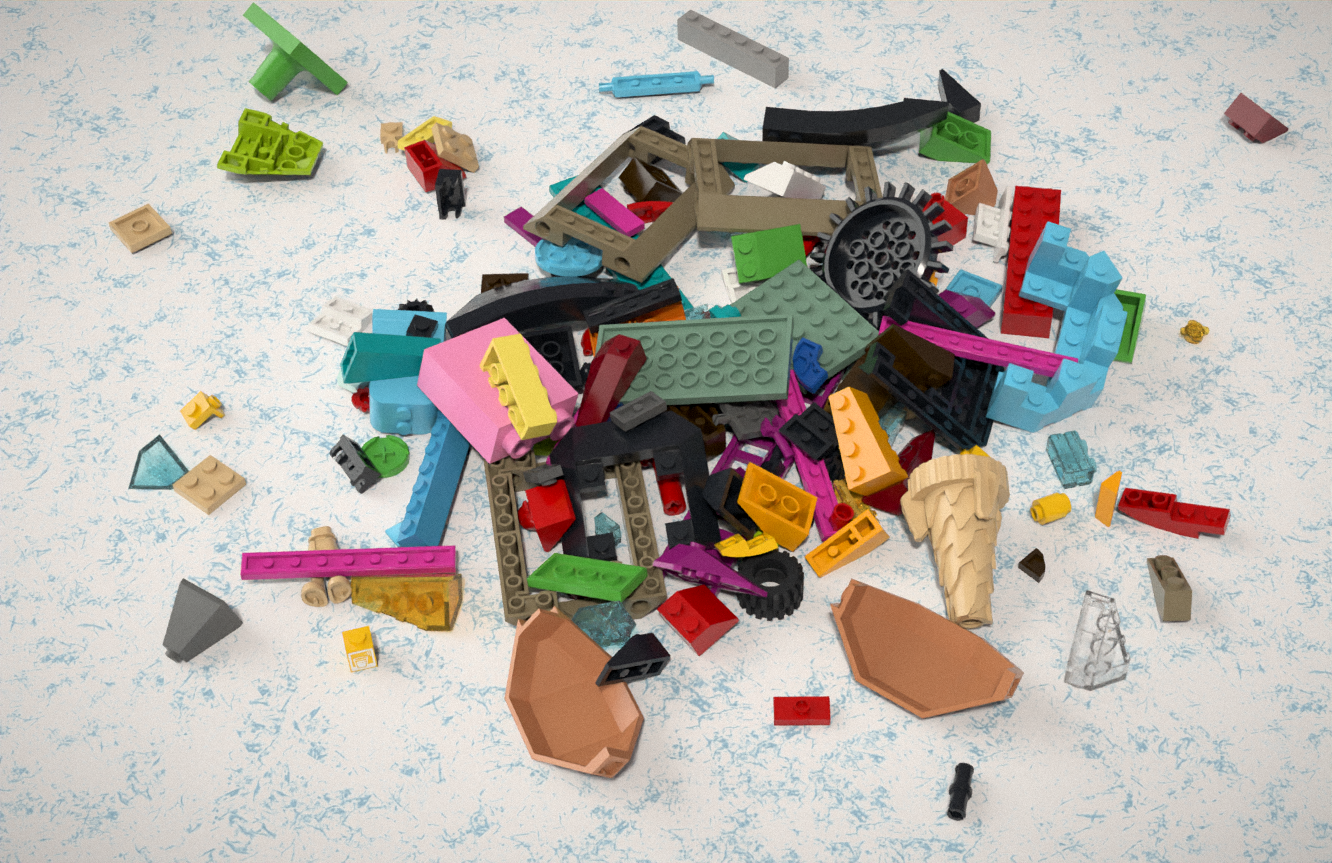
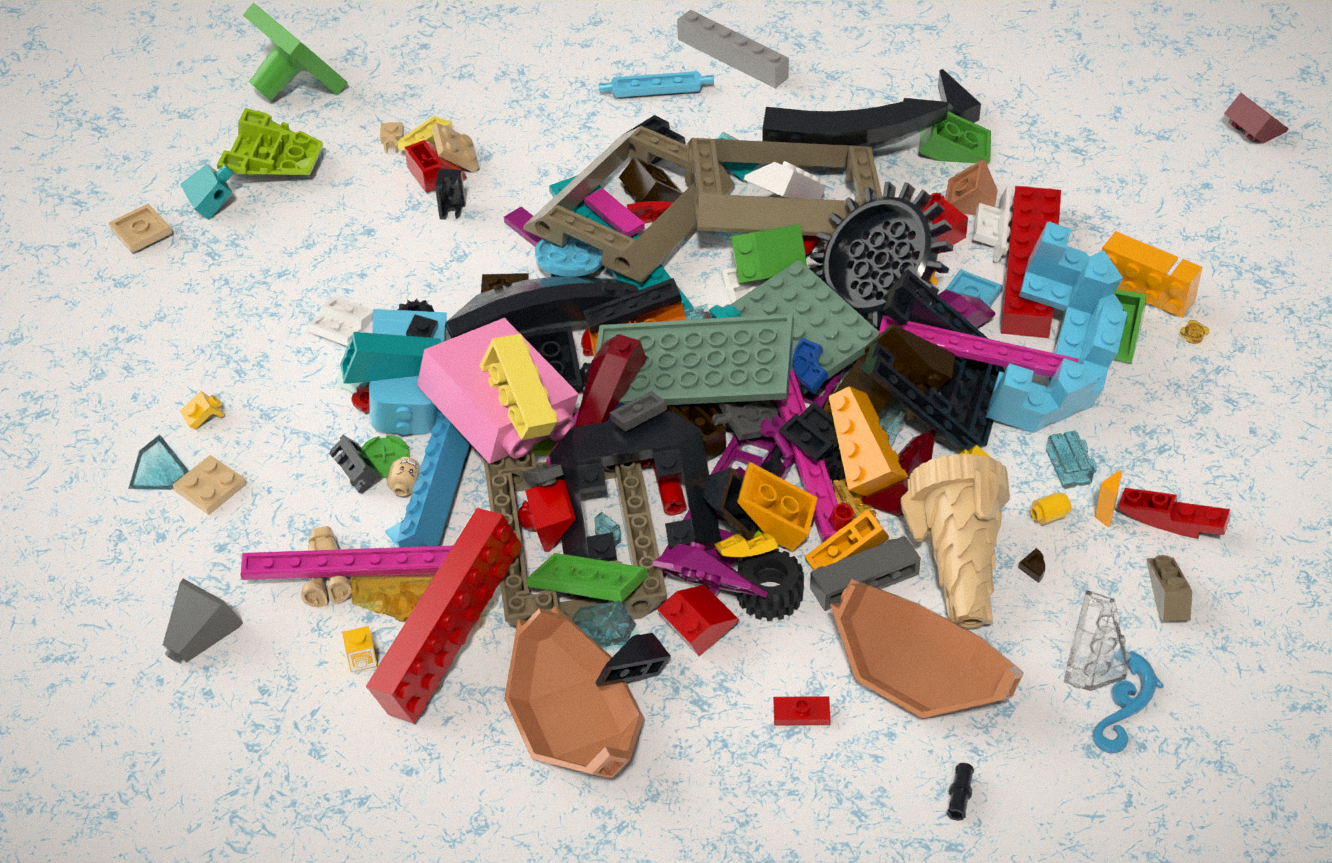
none -> teal torso [180,164,235,220]
none -> red brick [366,508,522,724]
none -> tan head [387,457,420,496]
none -> dark grey brick [810,536,921,611]
none -> dark azure plant [1093,648,1164,753]
none -> light orange piece [1102,231,1203,318]

